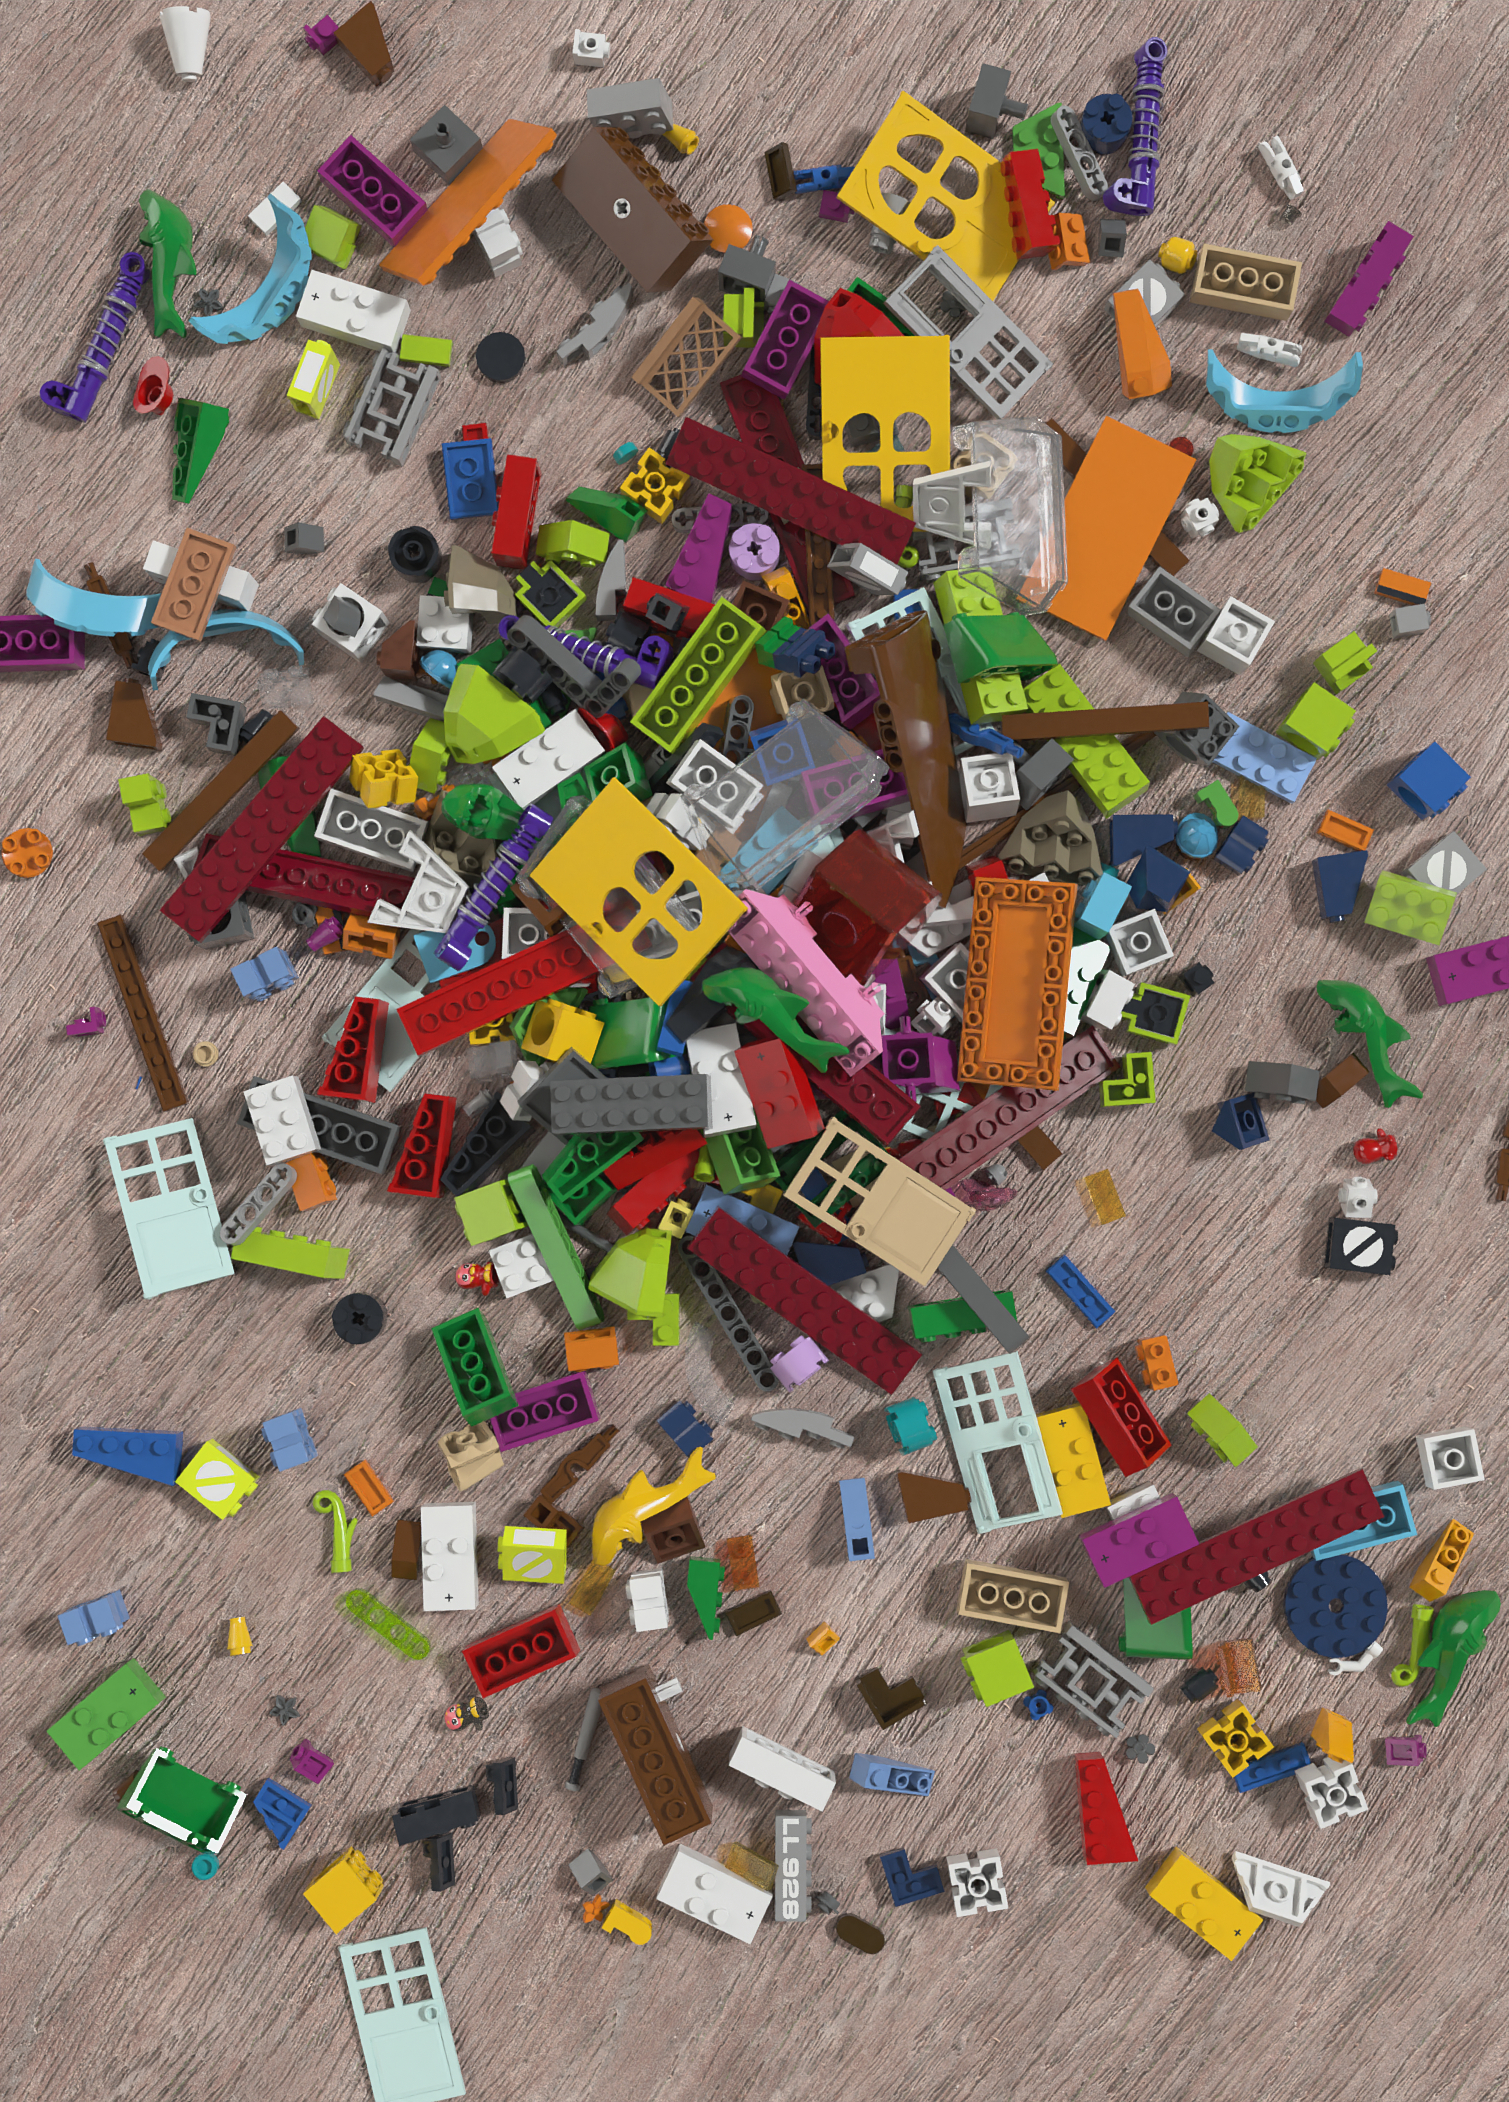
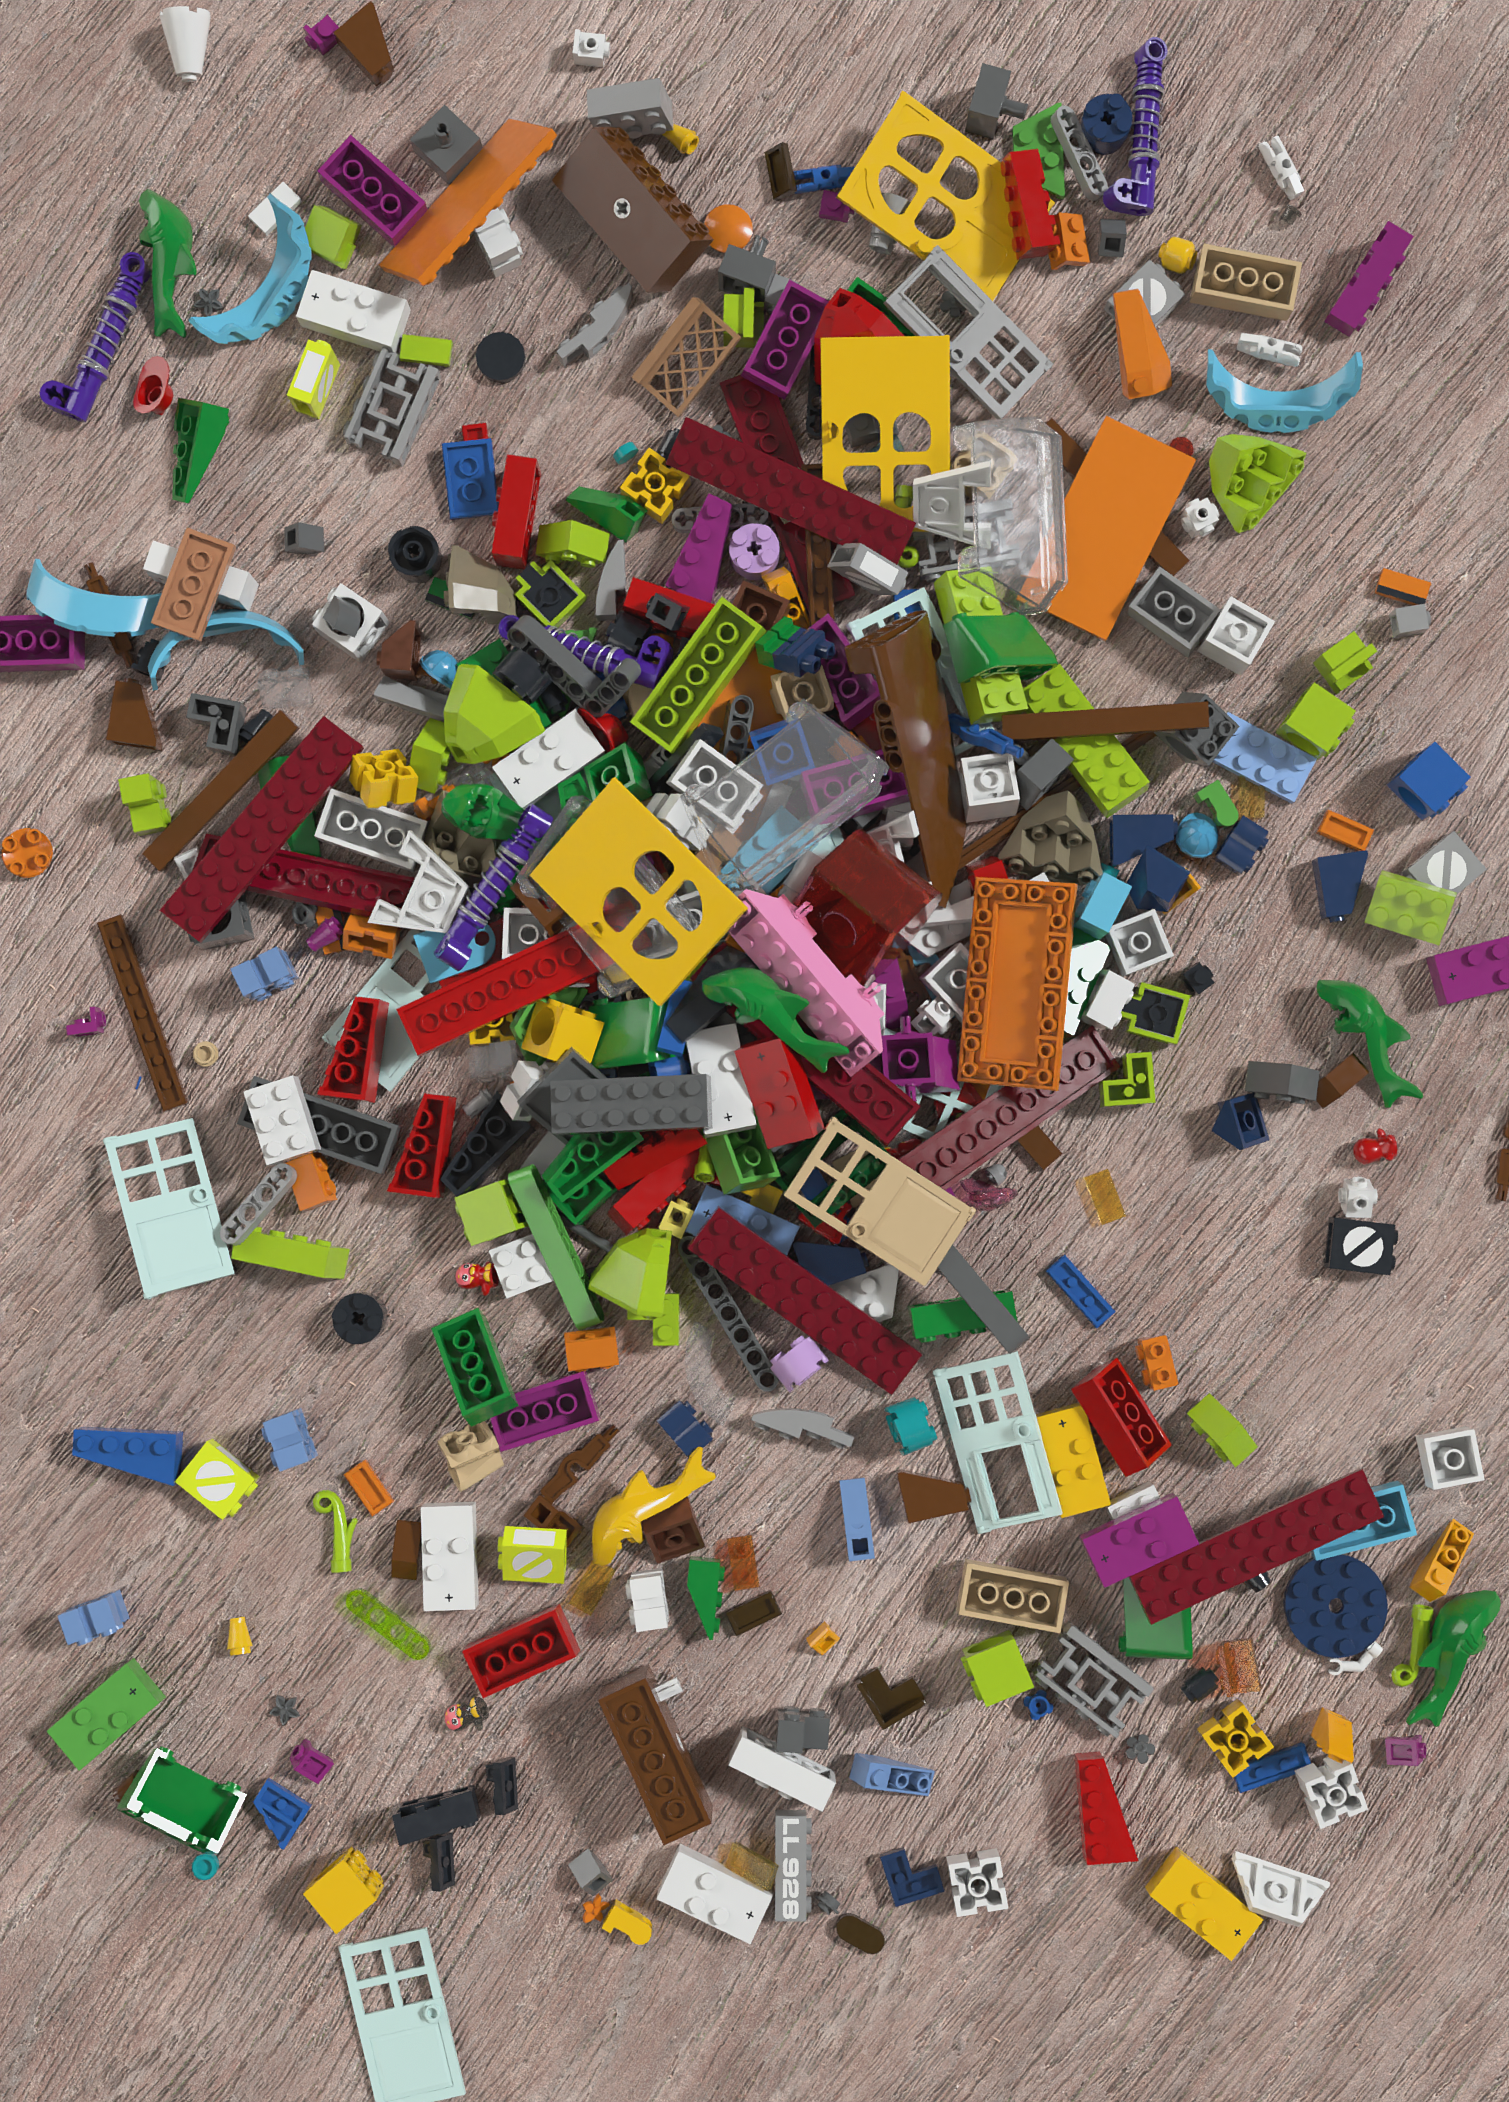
white brick [416,595,474,654] -> none
light grey piece [565,1688,602,1791] -> none
none -> dark grey brick [776,1706,830,1754]

